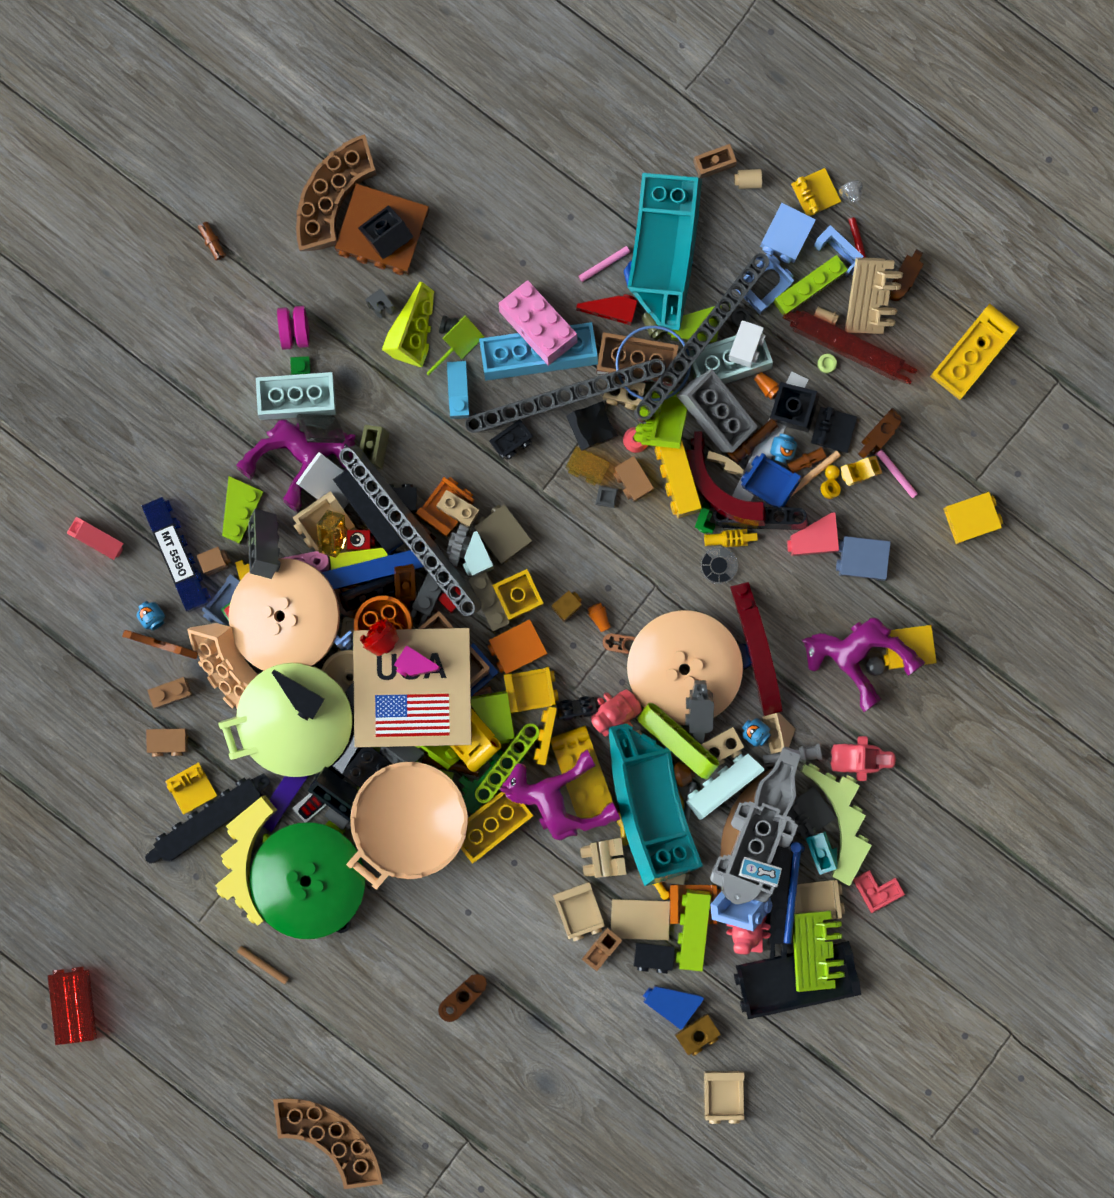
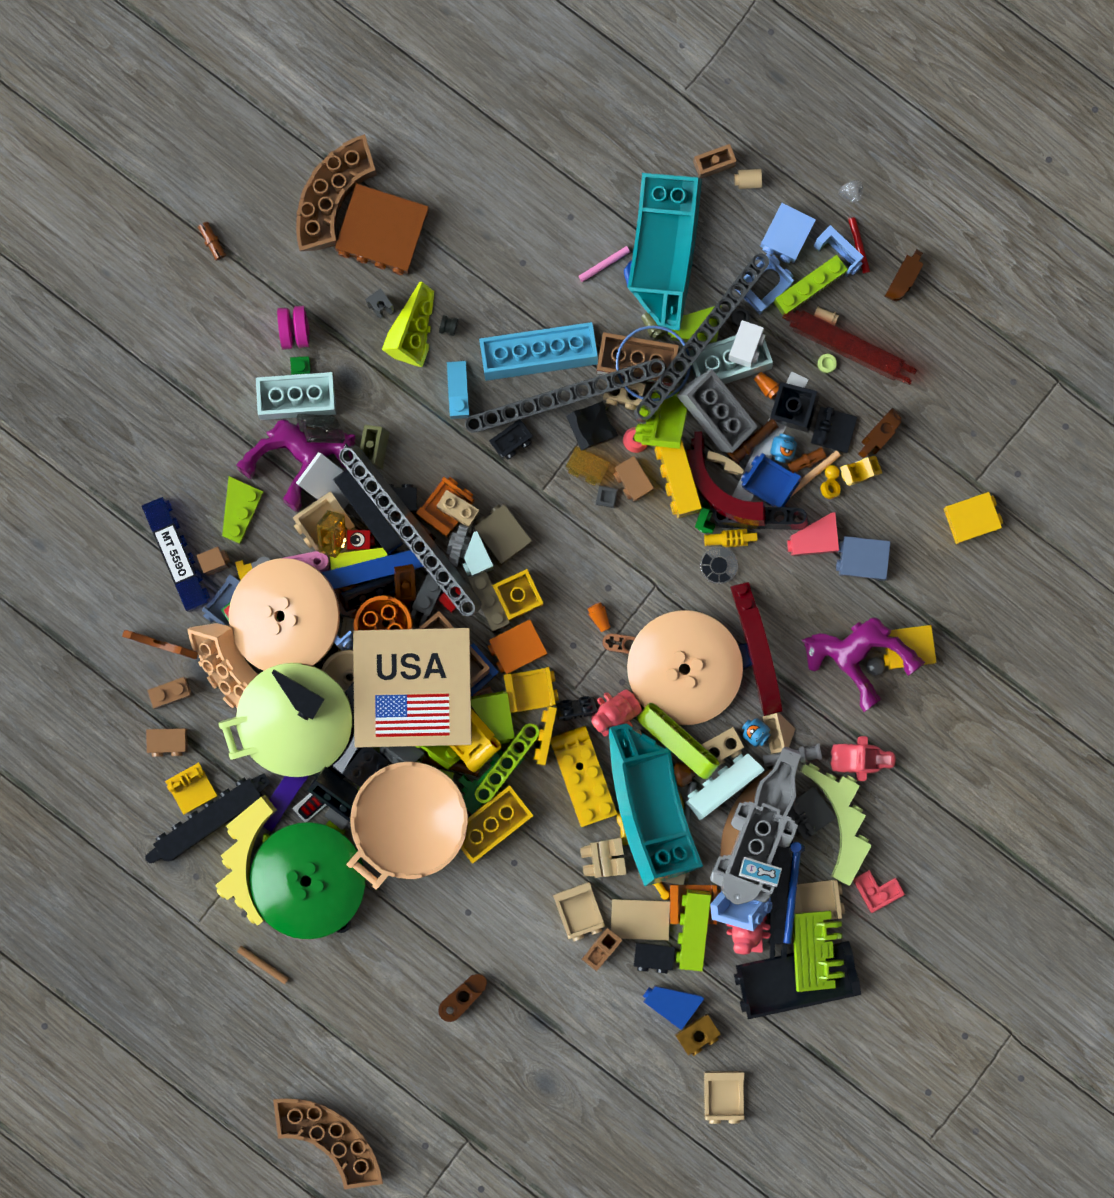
clear red brick [47,966,97,1045] -> none
coral slope [67,517,124,560] -> none
dark azure head [136,601,165,631] -> none
dark grey brick [248,509,281,579] -> none
black slope [358,205,413,259] -> none
red cone [359,618,399,656] -> none
dark pink slope [394,645,441,677] -> none
lime piece [427,315,484,375] -> none
bright pink brick [498,280,578,366] -> none
magenta animal [499,749,621,841] -> none
pearl gold brick [551,590,582,622] -> none
red slope [576,294,637,326] -> none
dark grey hinge [685,680,714,744] -> none
yellow hinge [791,168,841,216] -> none
teal slope [806,831,838,875] -> none
tan hinge [845,257,903,334] -> none
bright pink bar [876,449,918,498] -> none
yellow hinge [930,303,1019,400] -> none

